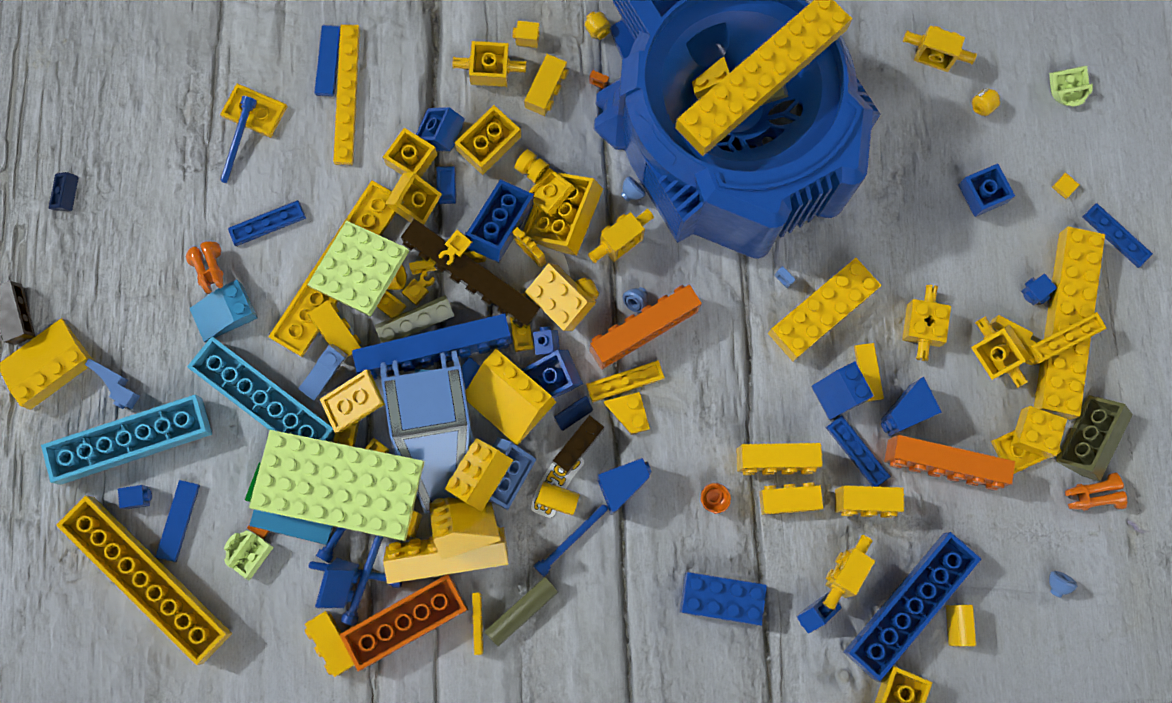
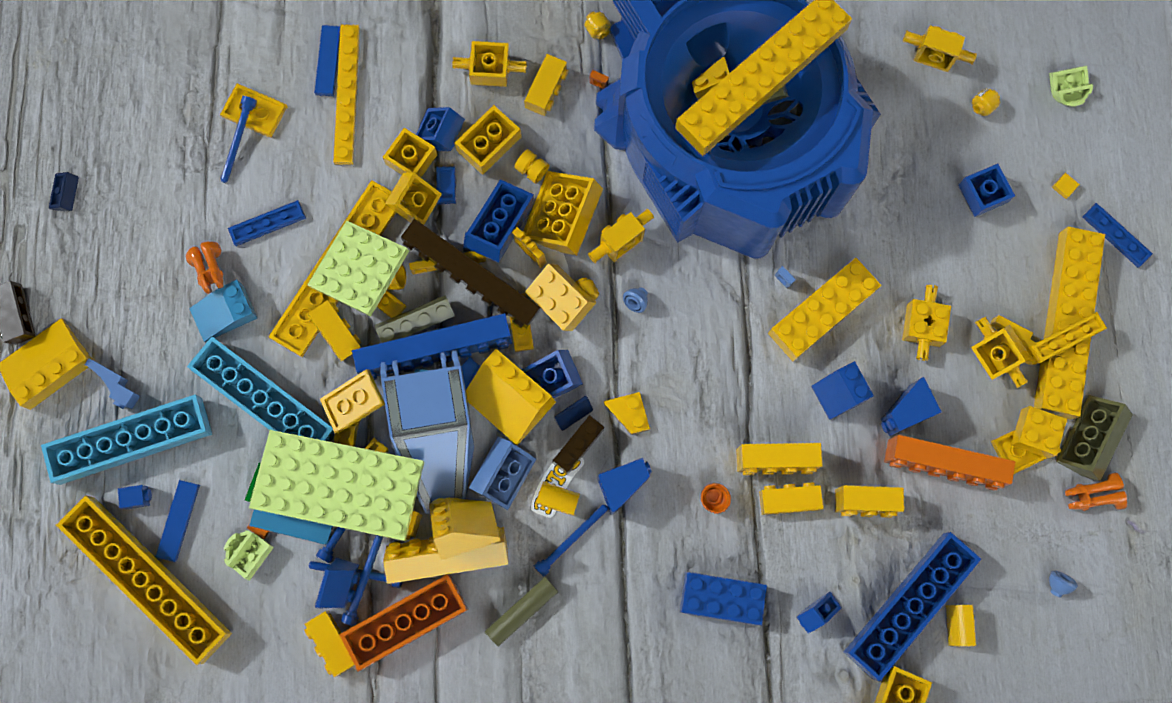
medium blue slope [298,344,348,401] -> none
yellow plate [402,271,435,306] -> none
yellow plate [439,229,473,265] -> none
yellow brick [445,438,513,512] -> none
yellow tile [472,593,484,655] -> none
yellow brick [513,21,540,48] -> none
yellow tile [529,168,575,216] -> none
blue brick [533,326,560,355] -> none
yellow tile [586,360,665,403] -> none
orange brick [590,284,702,370] -> none
medium blue brick [621,177,646,202] -> none
yellow brick [823,535,875,610] -> none
blue tile [825,415,891,487] -> none
yellow tile [854,343,884,402] -> none
blue brick [1021,273,1057,305] -> none

